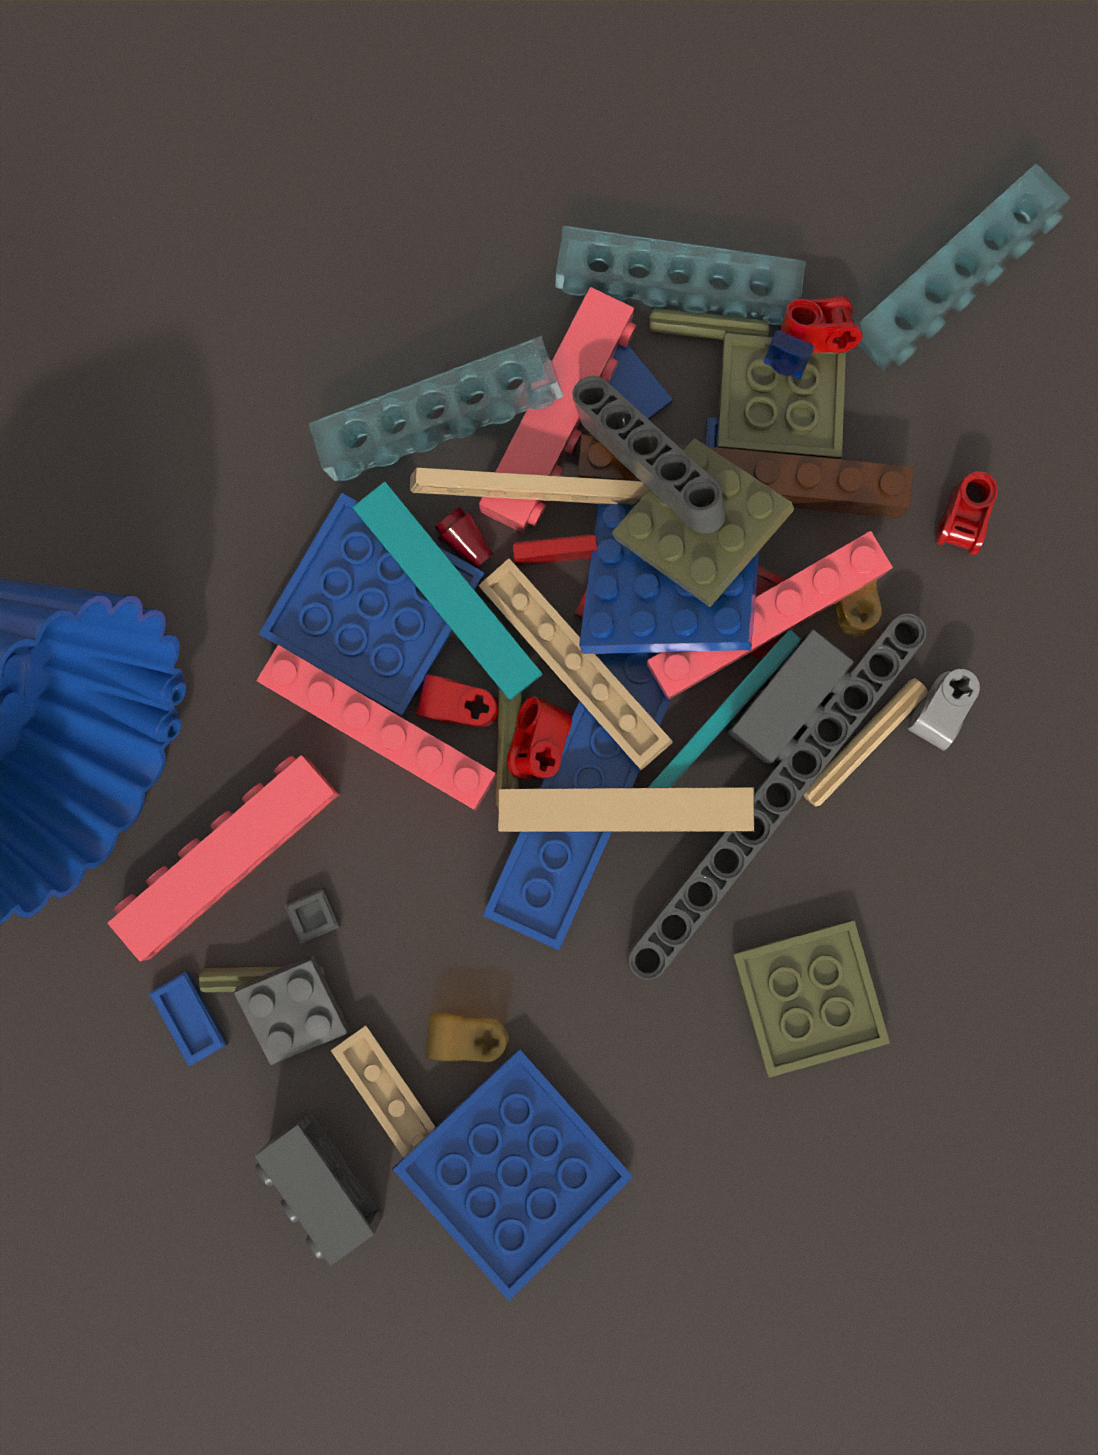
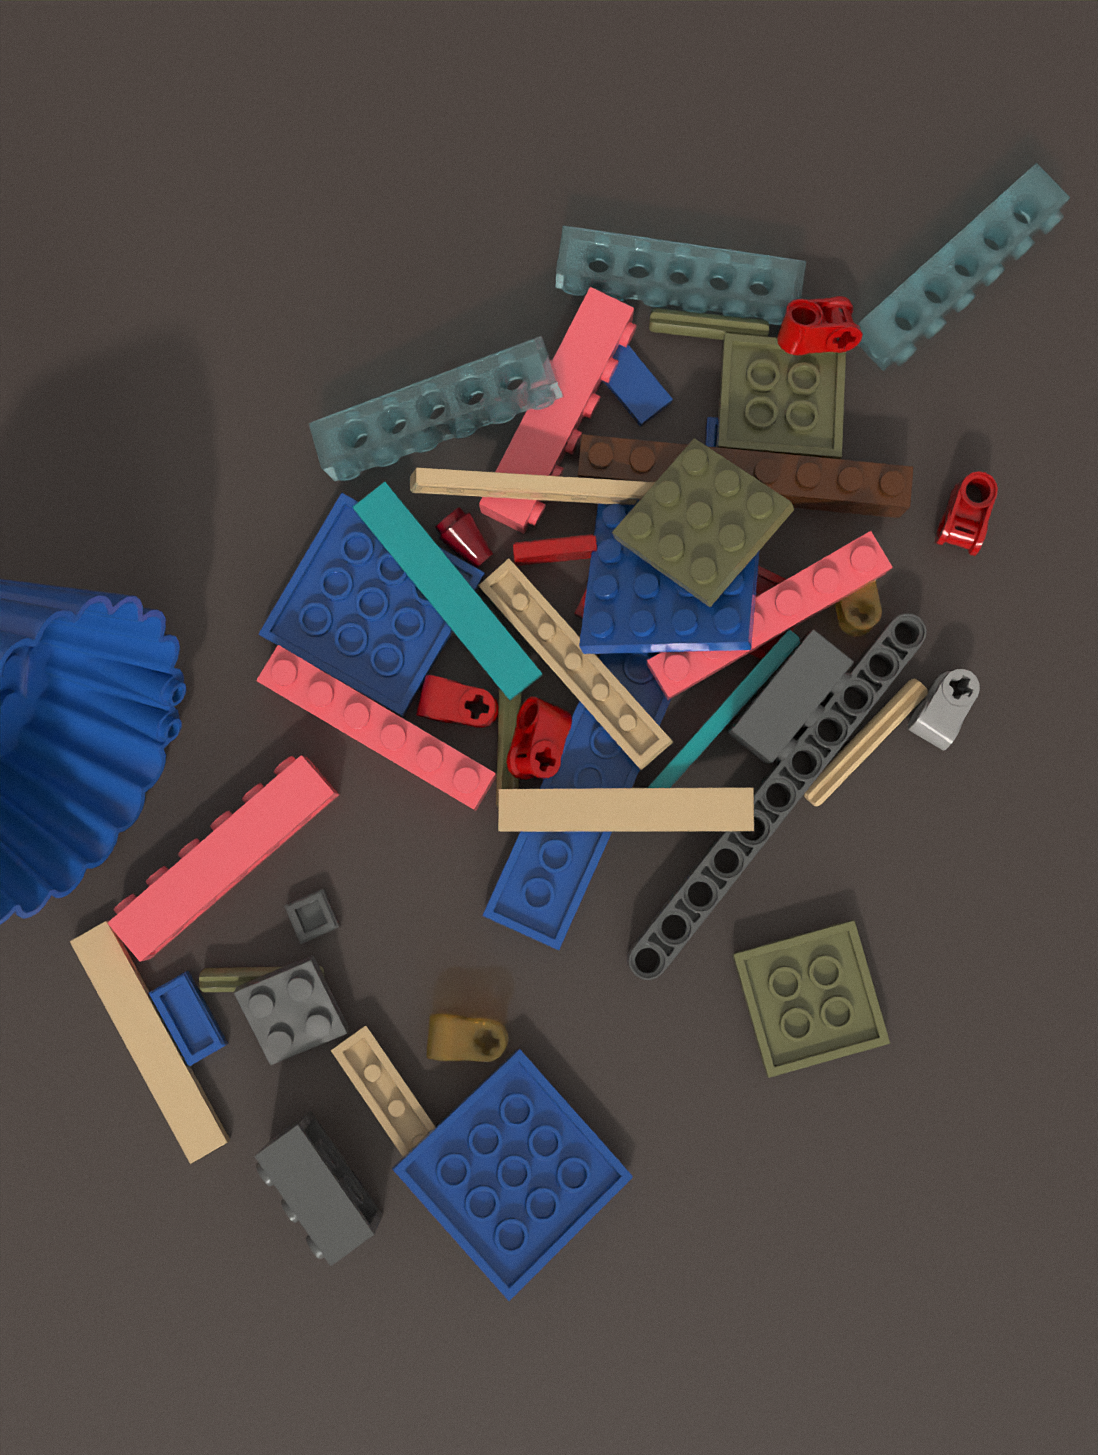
dark grey beam [572,376,726,534] -> none
clear blue plate [763,330,815,379] -> none
none -> tan tile [70,920,230,1164]

